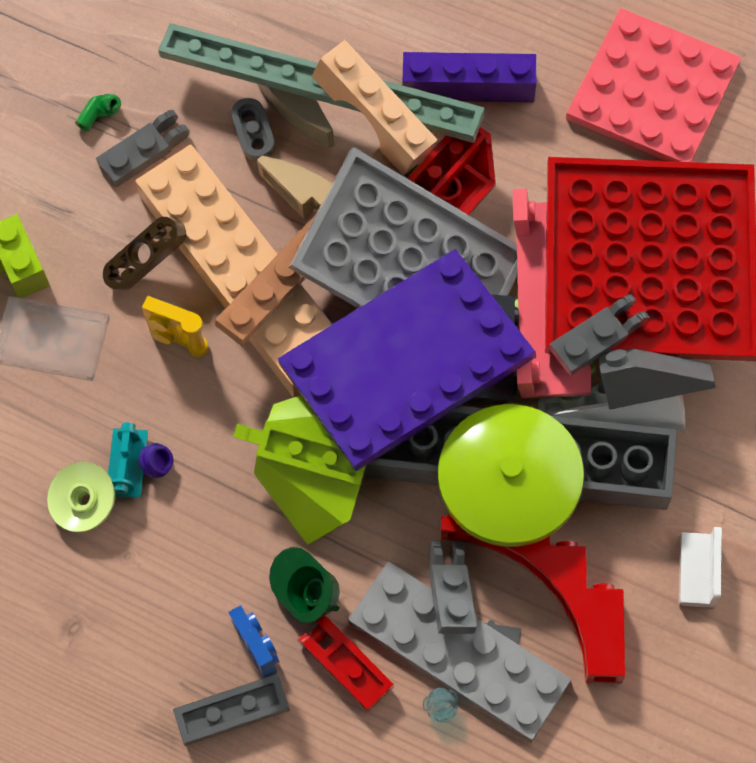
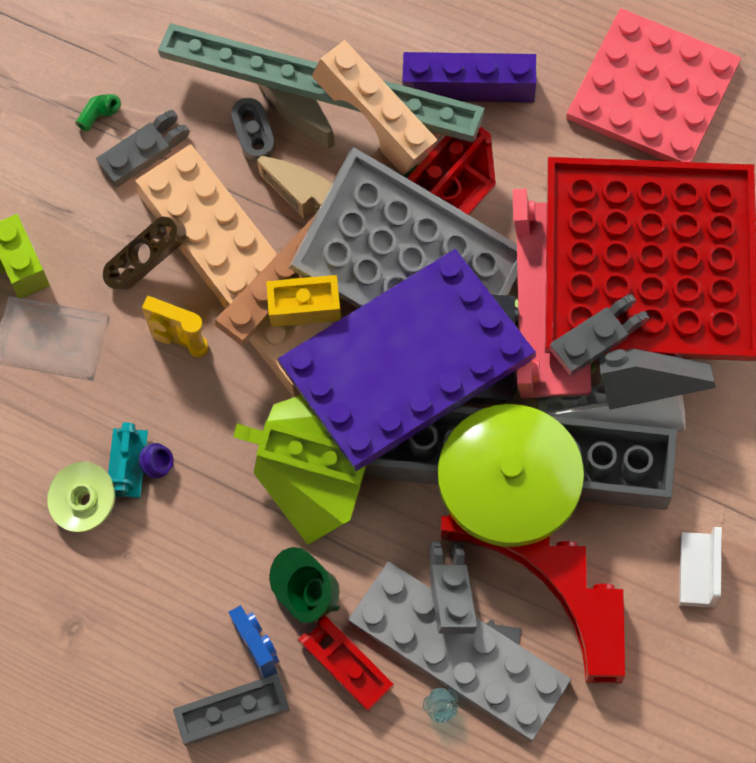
none -> yellow panel [266,275,341,327]

